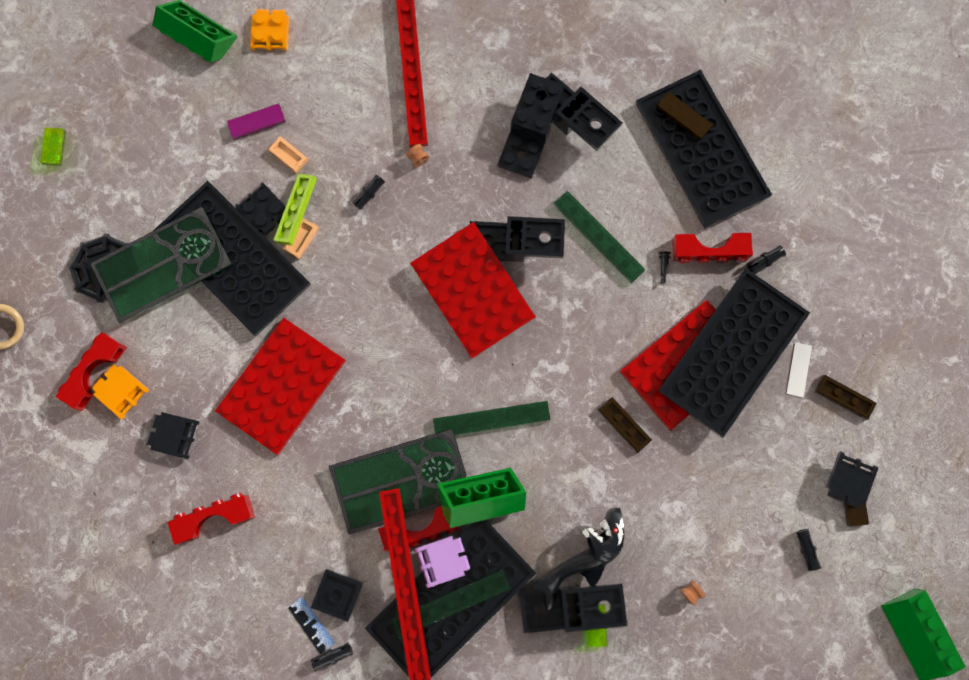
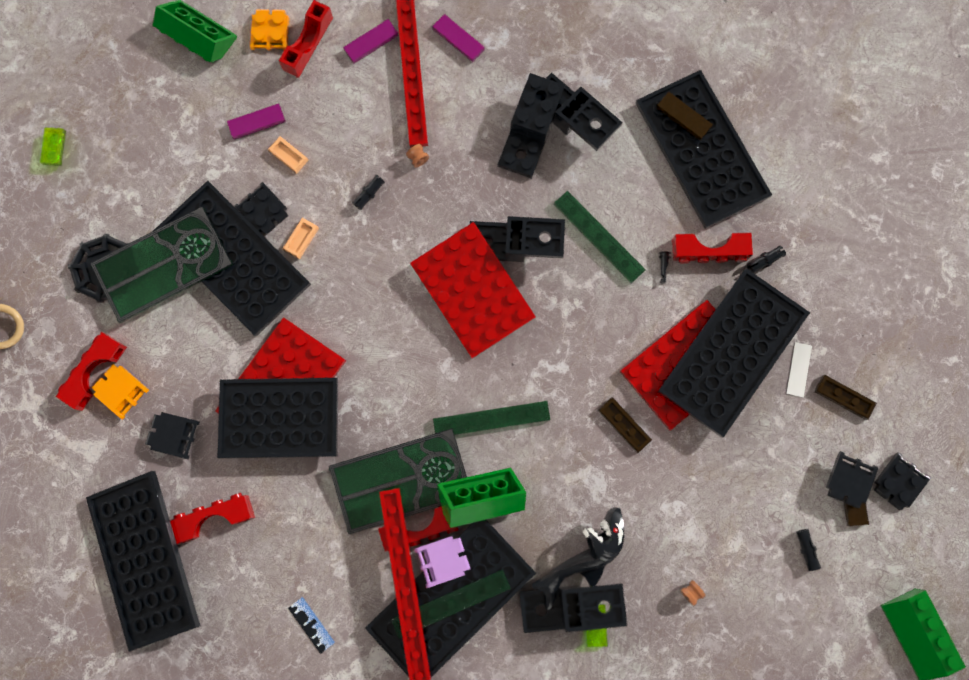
lime plate [274,174,317,246] -> none
black pin [310,642,353,671] -> none
black plate [311,569,364,622] -> none
none -> black plate [86,471,200,652]
none -> black plate [217,378,338,459]
none -> red arch [279,0,333,78]
none -> magenta tile [343,19,399,64]
none -> magenta tile [432,14,485,62]
none -> black plate [874,452,931,510]

